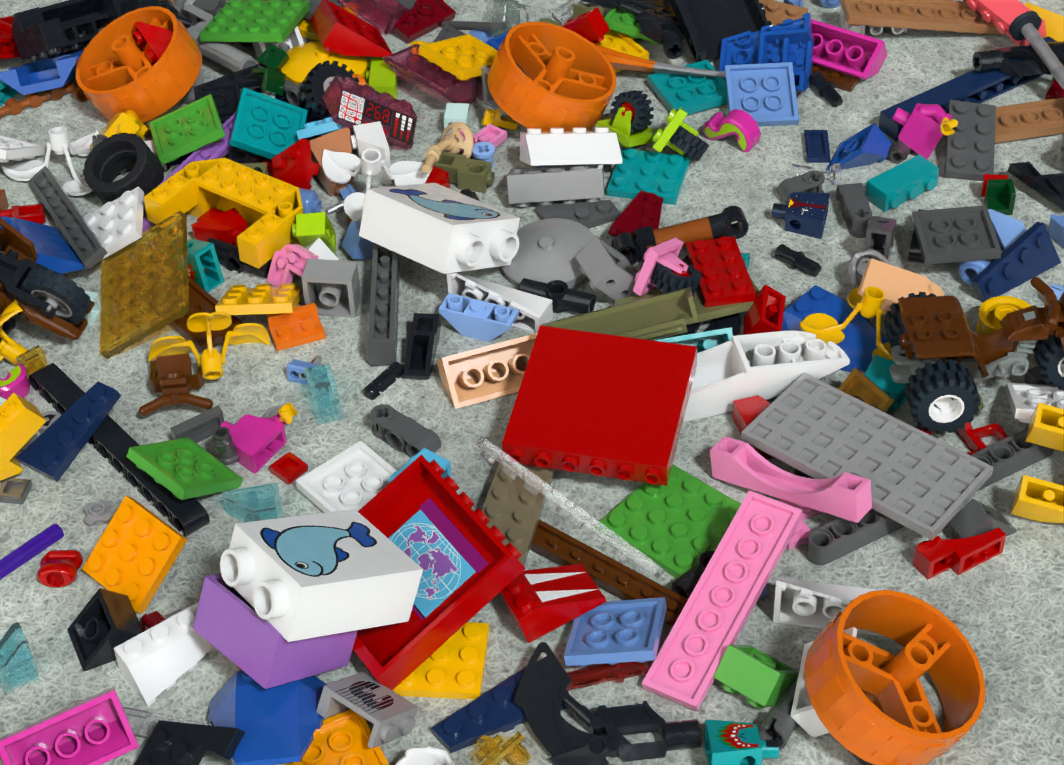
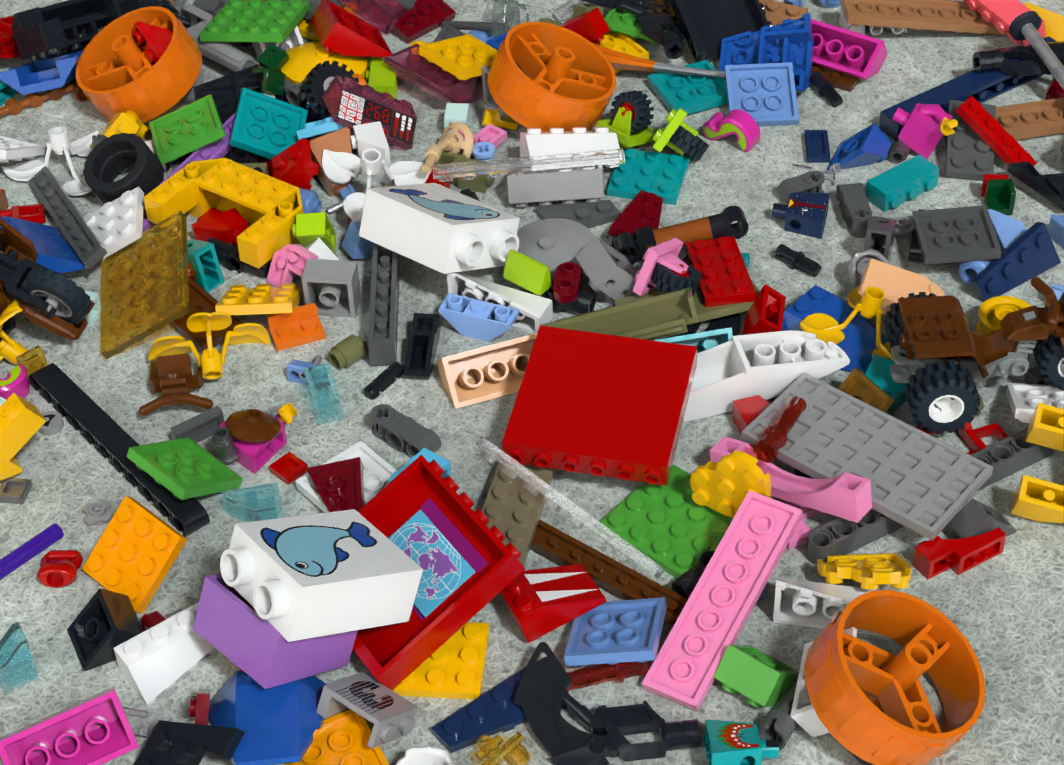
dark blue wing [16,381,121,482] -> none
none -> dark red plate [189,689,211,725]
none -> reddish brown dish [226,409,281,443]
none -> dark red wing [306,457,365,512]
none -> olive brick [328,334,367,370]
none -> clear plate [433,148,625,182]
none -> lime slope [503,249,552,296]
none -> dark red plate [553,262,581,303]
none -> yellow plate [690,450,771,518]
none -> clear red pin [753,396,807,463]
none -> yellow plate [817,553,911,590]
none -> light grey plate [895,217,914,238]
none -> red plate [955,96,1037,166]

